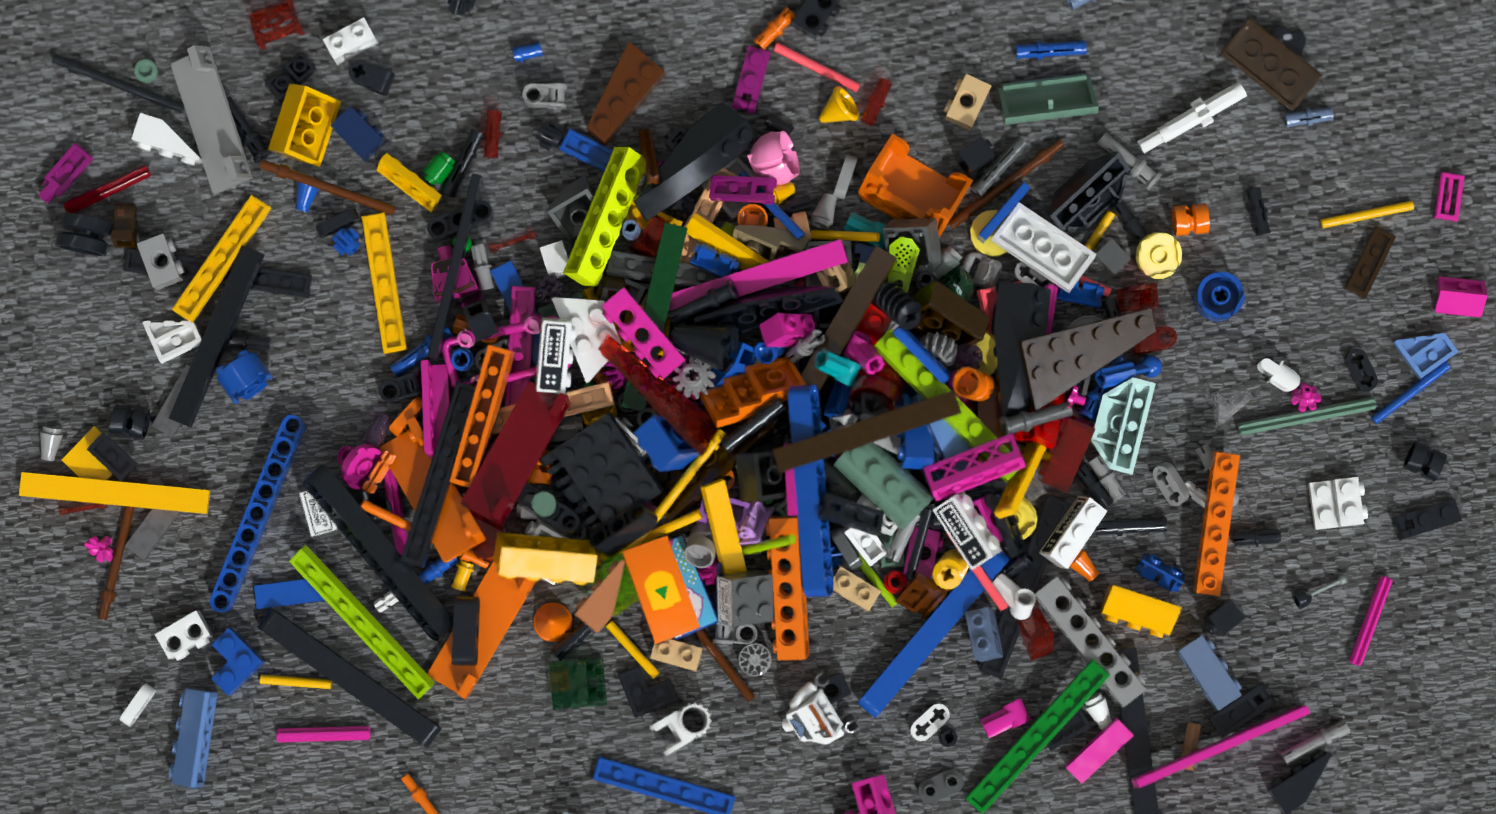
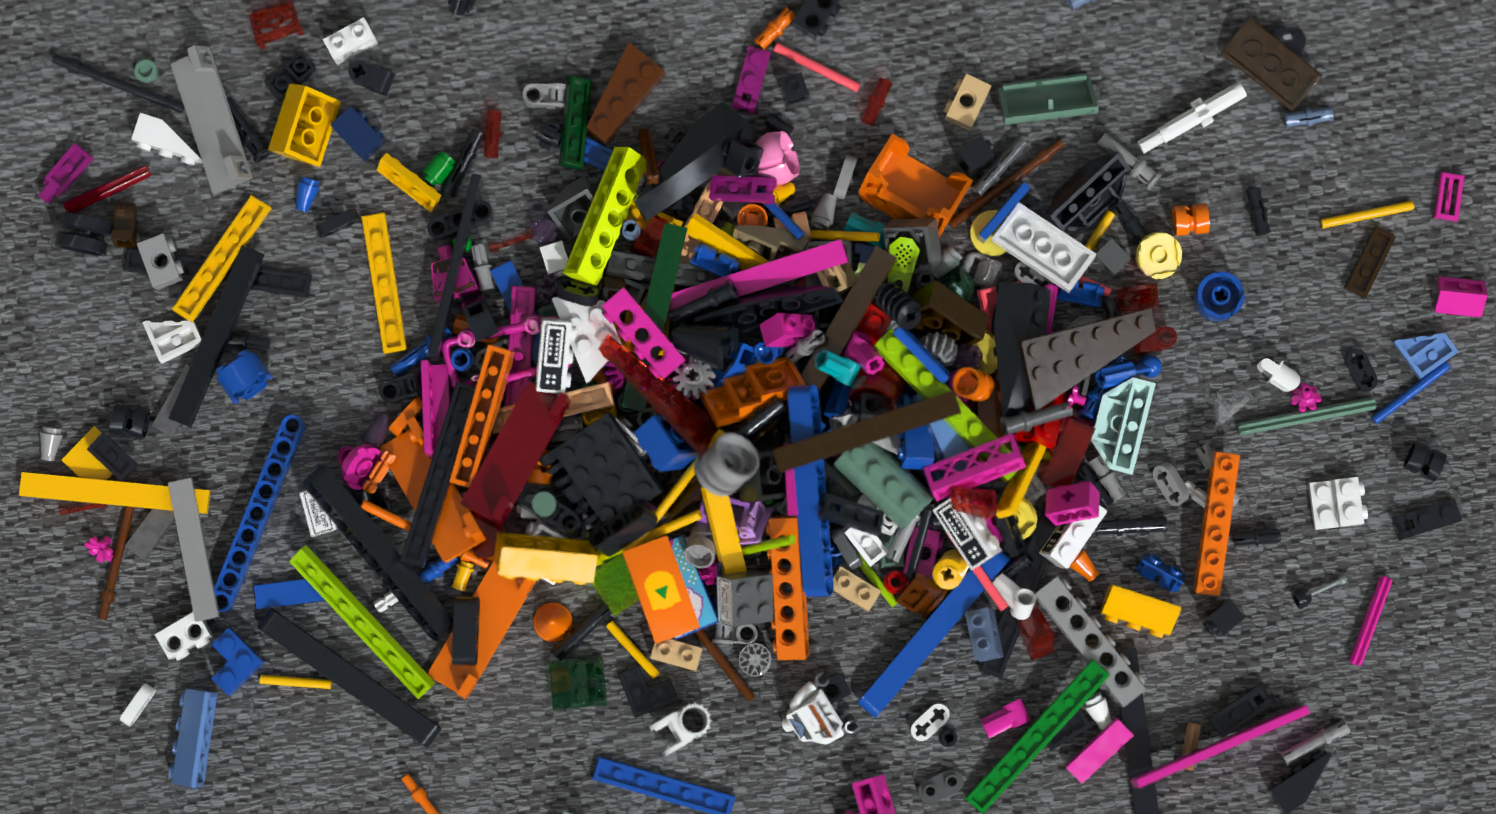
reddish brown bar [259,159,396,215] -> none
dark pink axle [276,726,371,743] -> none
blue gear [332,227,361,256] -> none
dark pink axle [383,469,407,555] -> none
blue pin [512,42,543,63] -> none
nougat slope [575,560,626,633] -> none
yellow hat [819,86,859,123] -> none
blue pin [1015,40,1087,60] -> none
sand blue brick [1176,635,1242,711] -> none
none -> light grey tile [168,478,220,622]
none -> clear purple gear [529,216,559,246]
none -> black beam [556,278,599,307]
none -> dark green tile [559,75,592,170]
none -> light grey wheel [695,433,759,497]
none -> black brick [724,139,764,178]
none -> black brick [779,72,809,106]
none -> clear red slope [949,486,998,519]
none -> dark pink brick [1045,481,1100,526]

